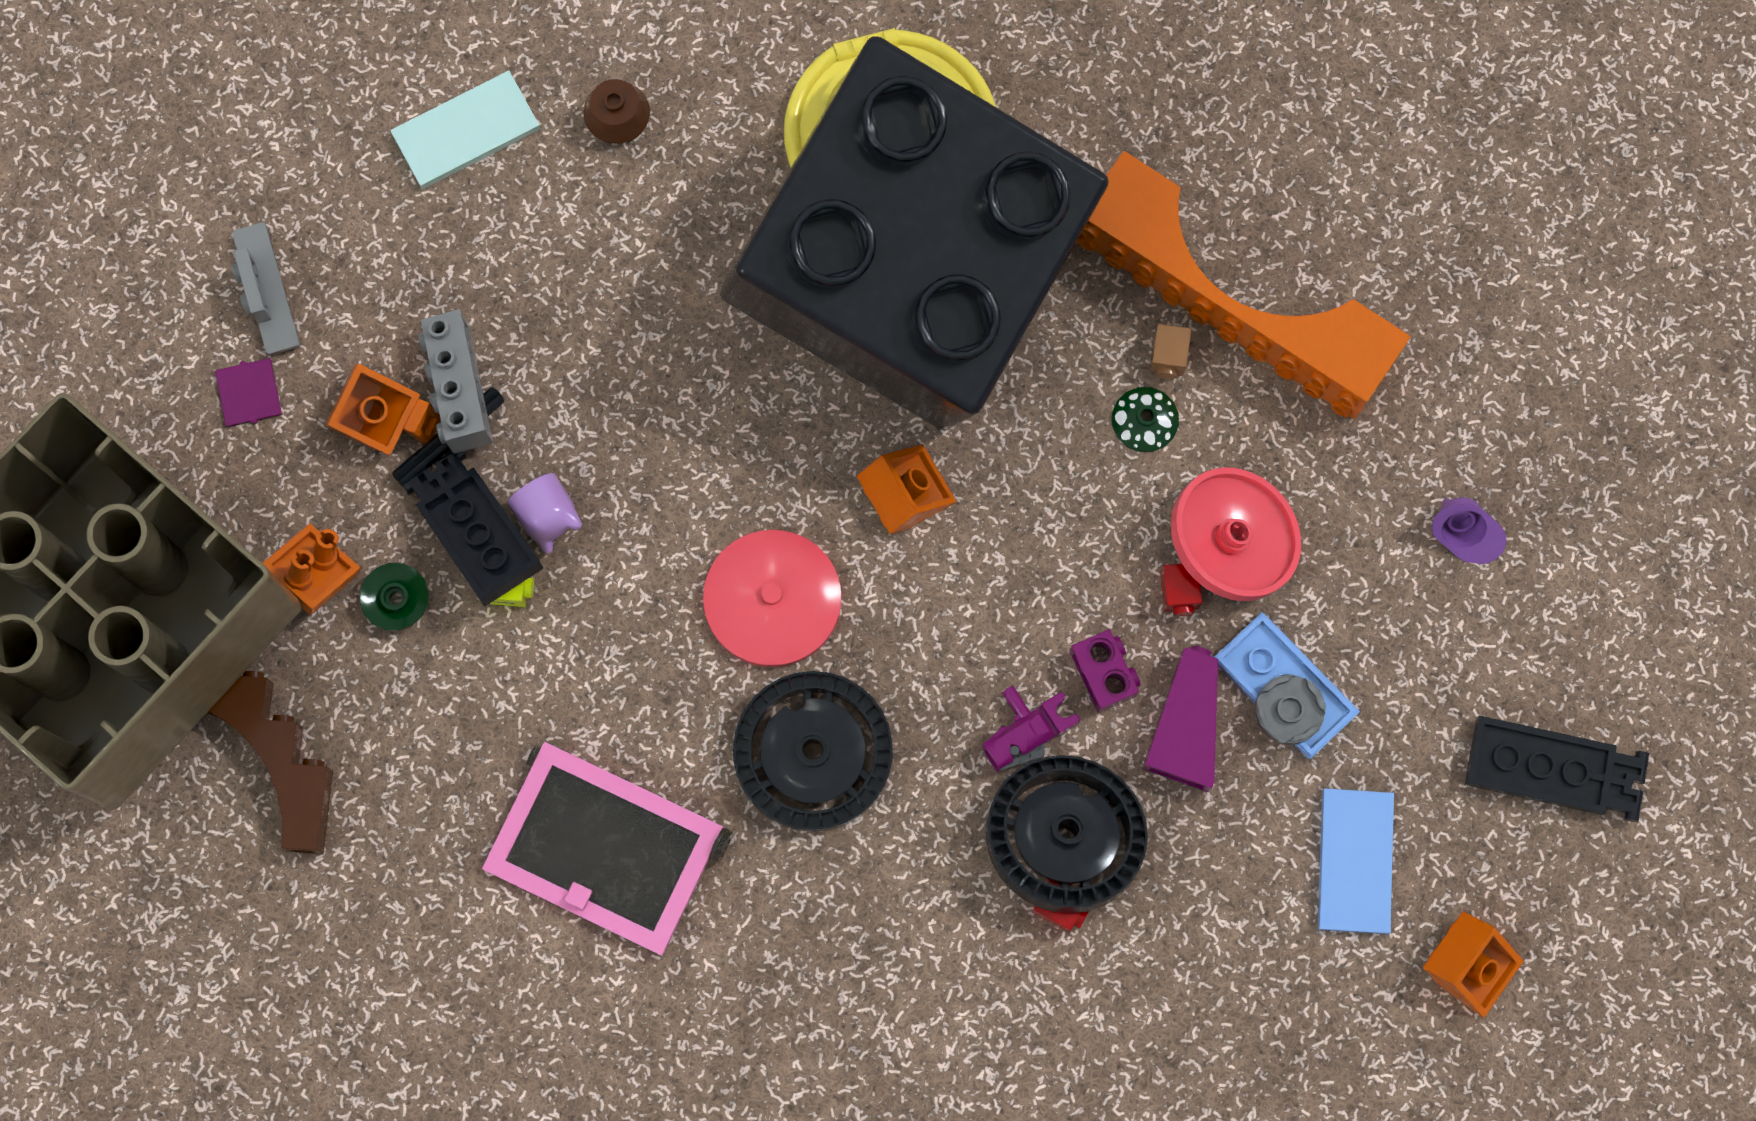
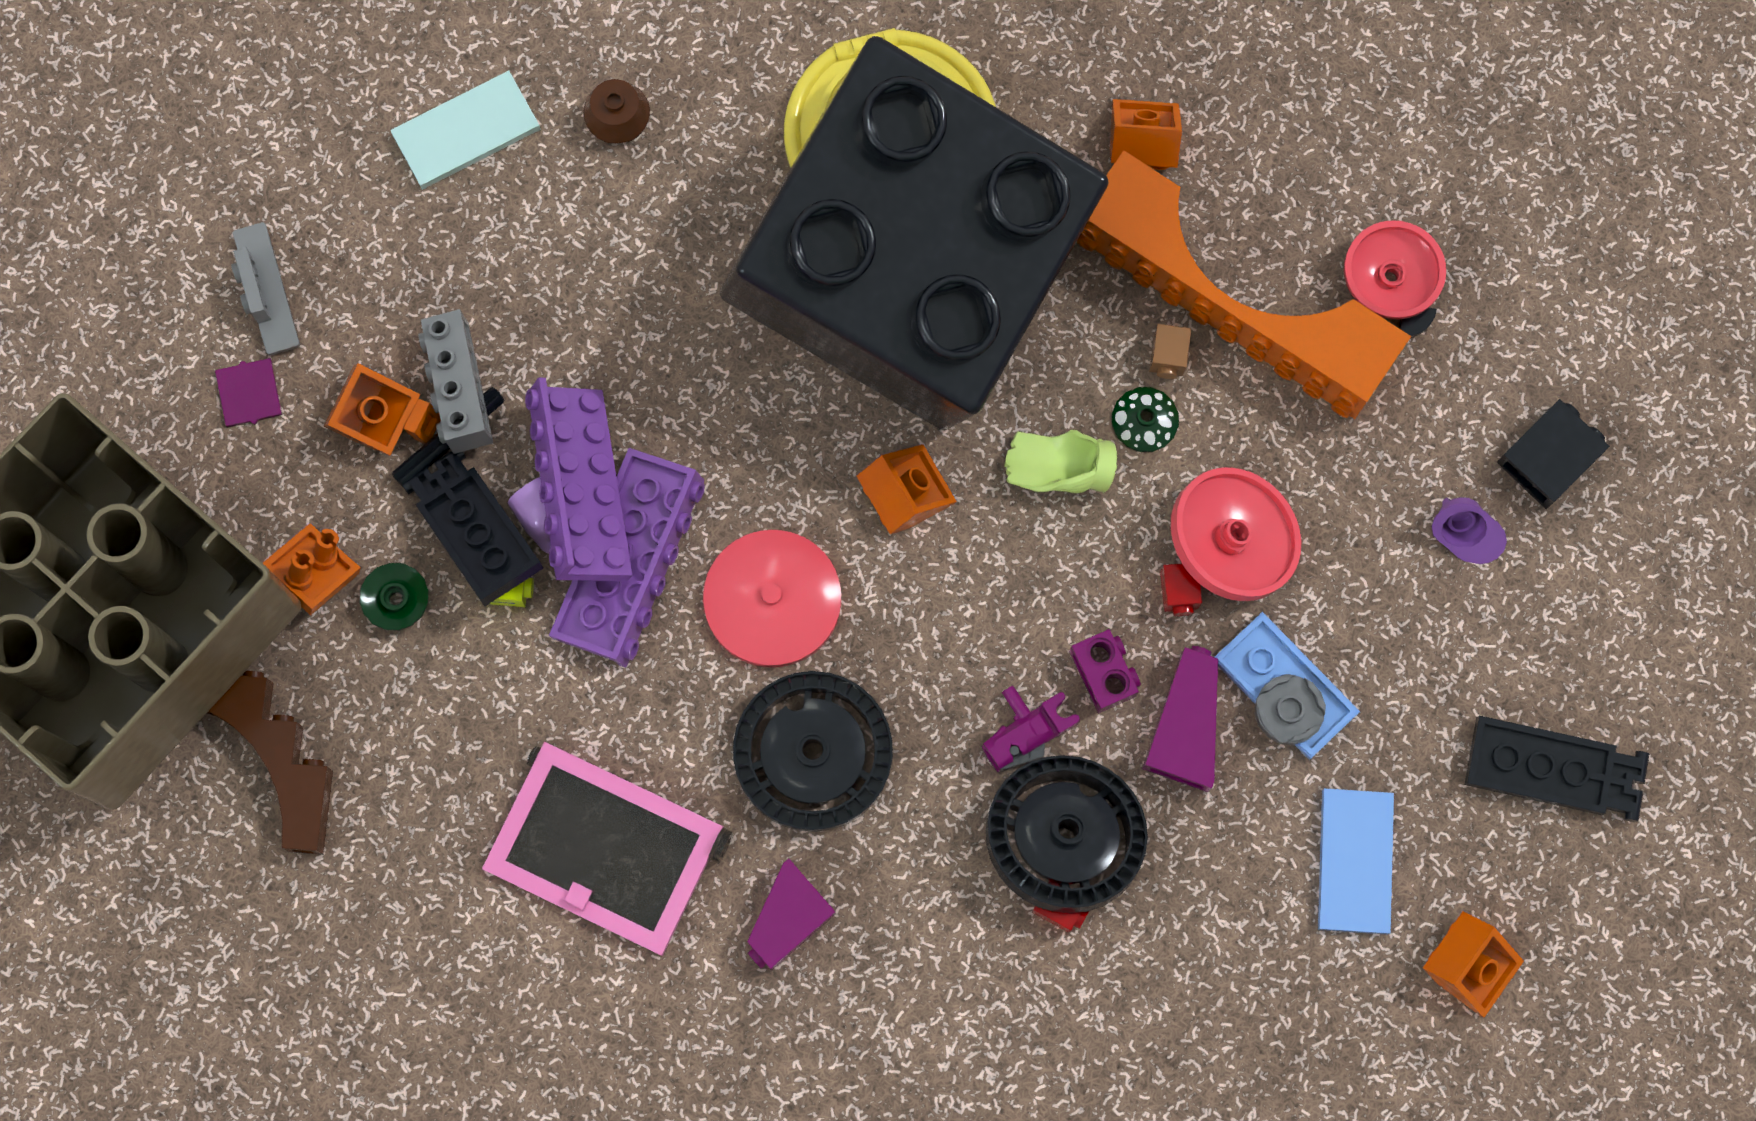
none -> medium lavender bracket [525,377,633,581]
none -> medium lavender bracket [549,448,705,668]
none -> magenta slope [747,858,836,971]
none -> yellowish green hair [1004,430,1117,493]
none -> orange slope [1110,99,1182,170]
none -> coral dish [1344,220,1446,319]
none -> black tile [1399,308,1437,339]
none -> black brick [1497,399,1610,509]

